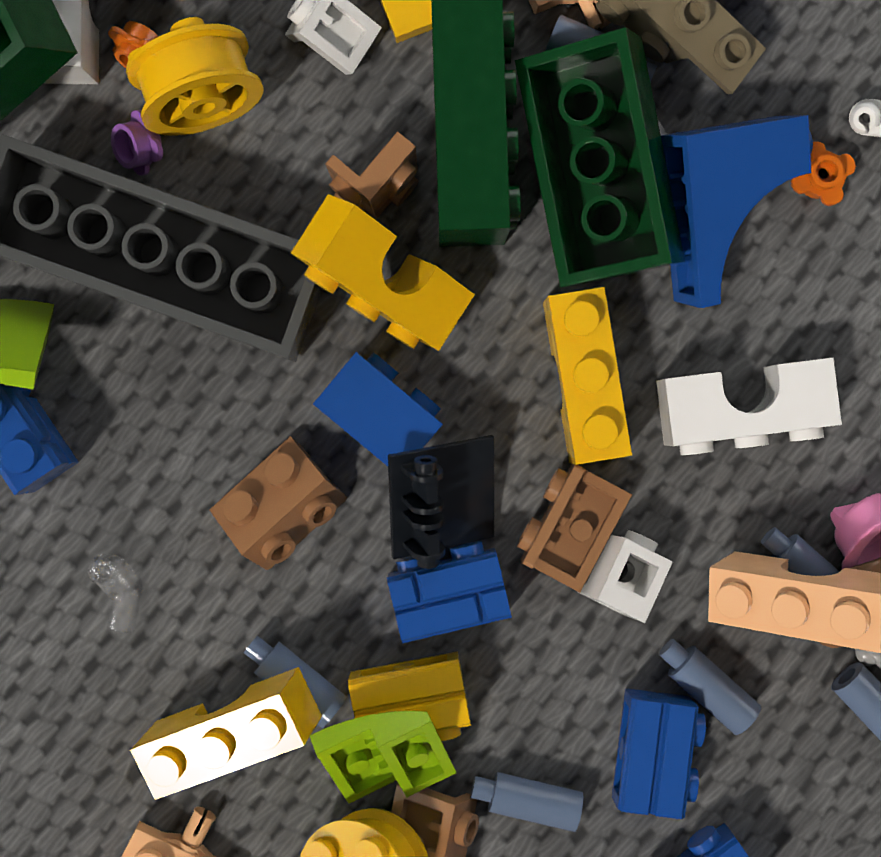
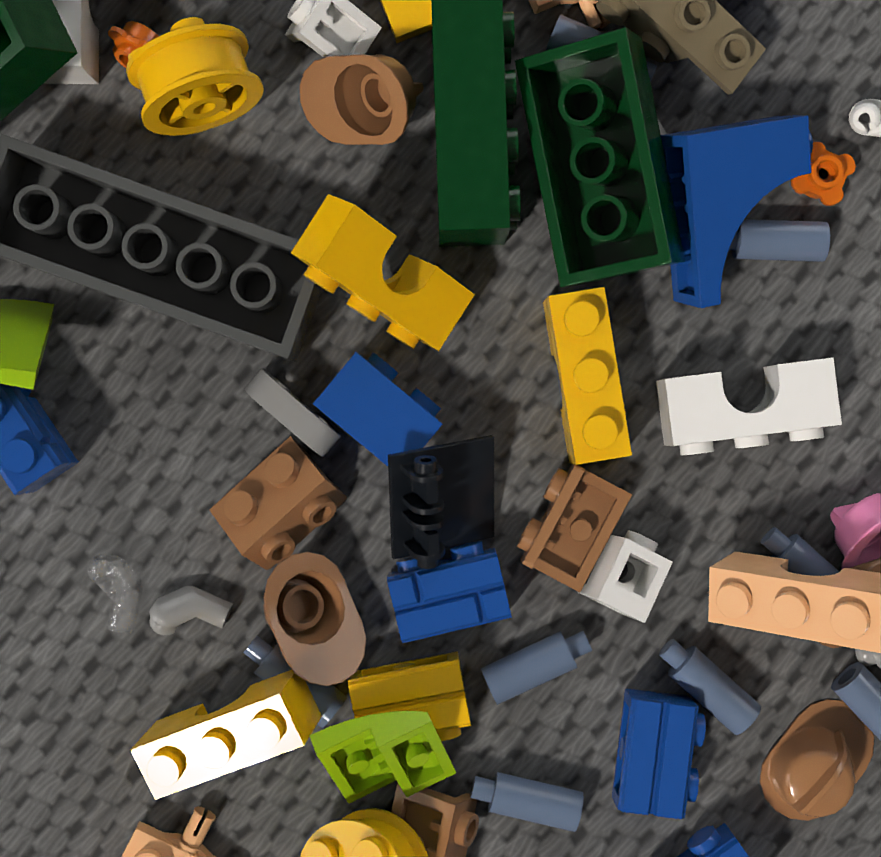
medium lavender plate [111,110,163,175] -> none
medium nougat bracket [325,131,419,220] -> none
none -> light grey arm [149,586,234,636]
none -> light grey beam [244,368,341,457]
none -> medium nougat piece [263,552,366,686]
none -> medium nougat piece [300,54,424,145]
none -> sand blue cylinder [481,631,592,705]
none -> sand blue cylinder [729,219,830,262]
none -> medium nougat piece [760,699,874,821]

